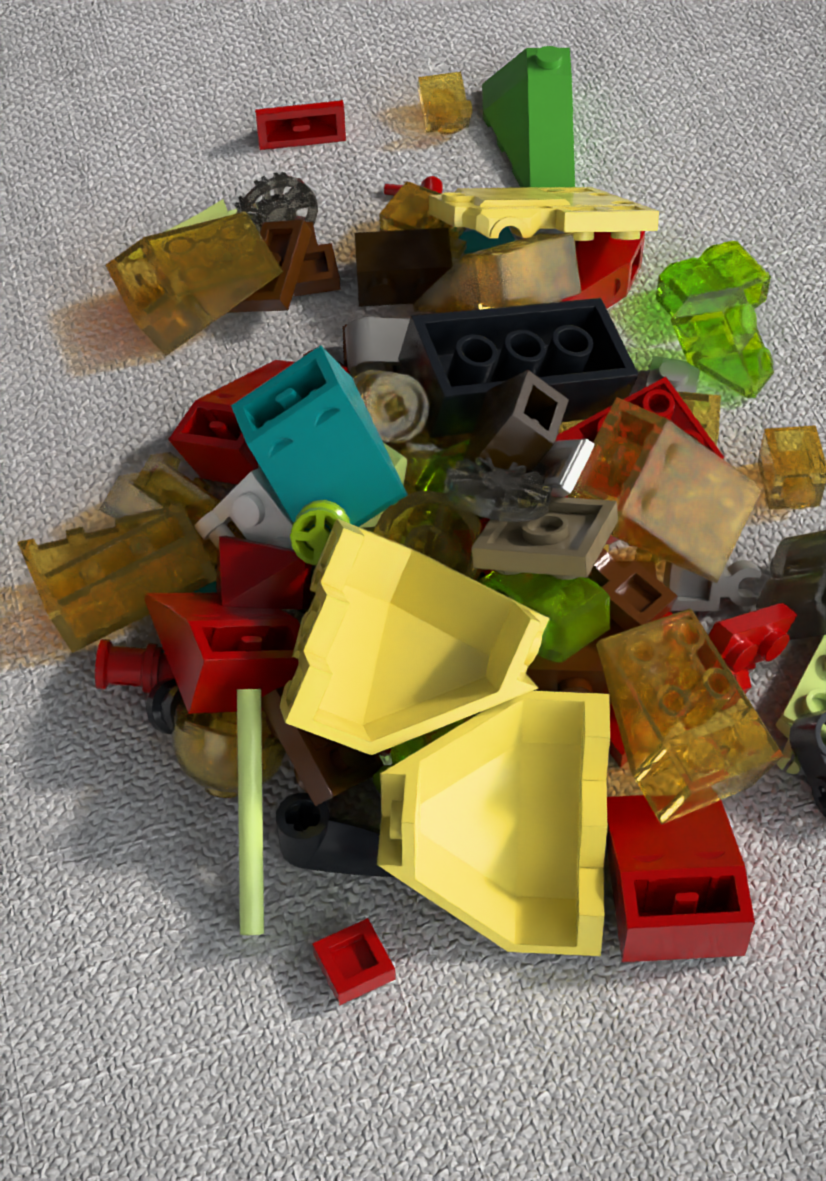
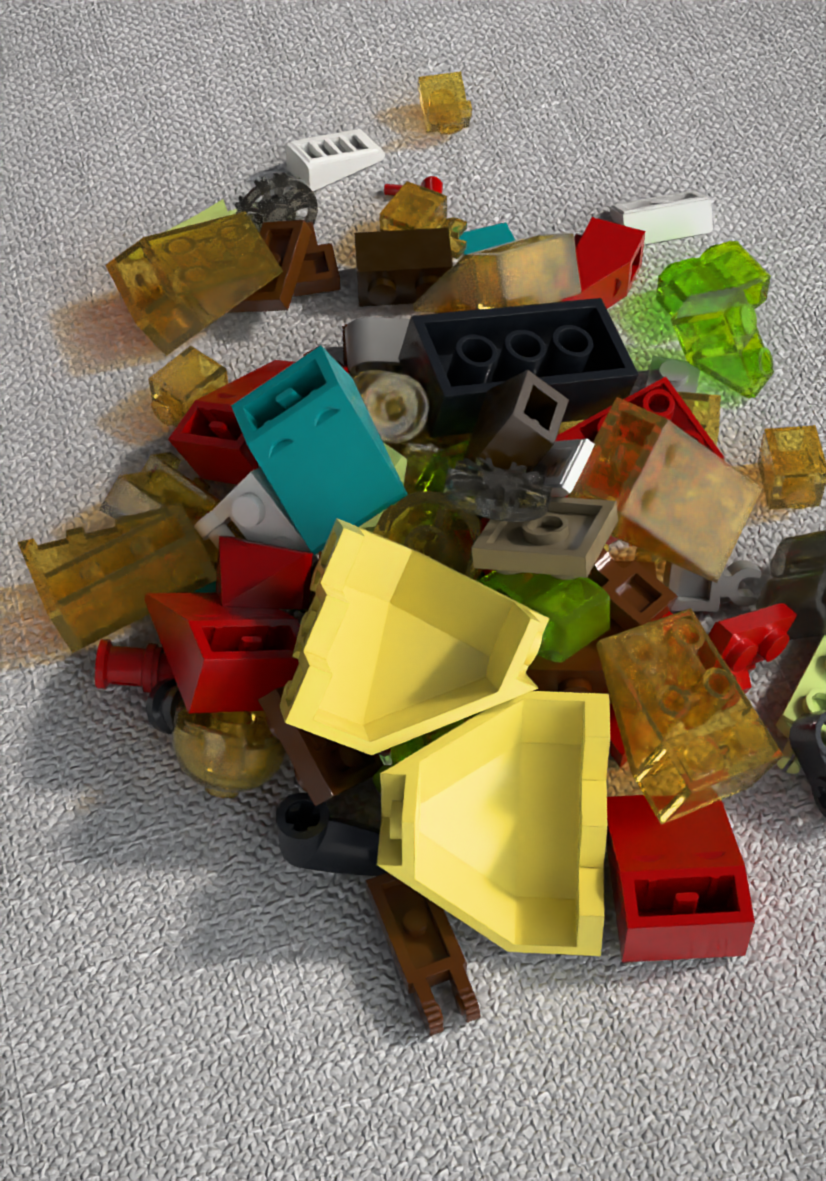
yellowish green bar [237,689,264,935] -> none
red slope [255,100,346,150] -> none
lime wheel [290,500,350,566] -> none
red plate [312,918,396,1006] -> none
light yellow piece [429,187,659,241] -> none
bright green wedge [482,46,575,188] -> none
none -> clear yellow brick [148,345,228,427]
none -> white slope [285,129,385,193]
none -> reddish brown hinge [365,872,481,1036]
none -> white slope [609,190,713,245]

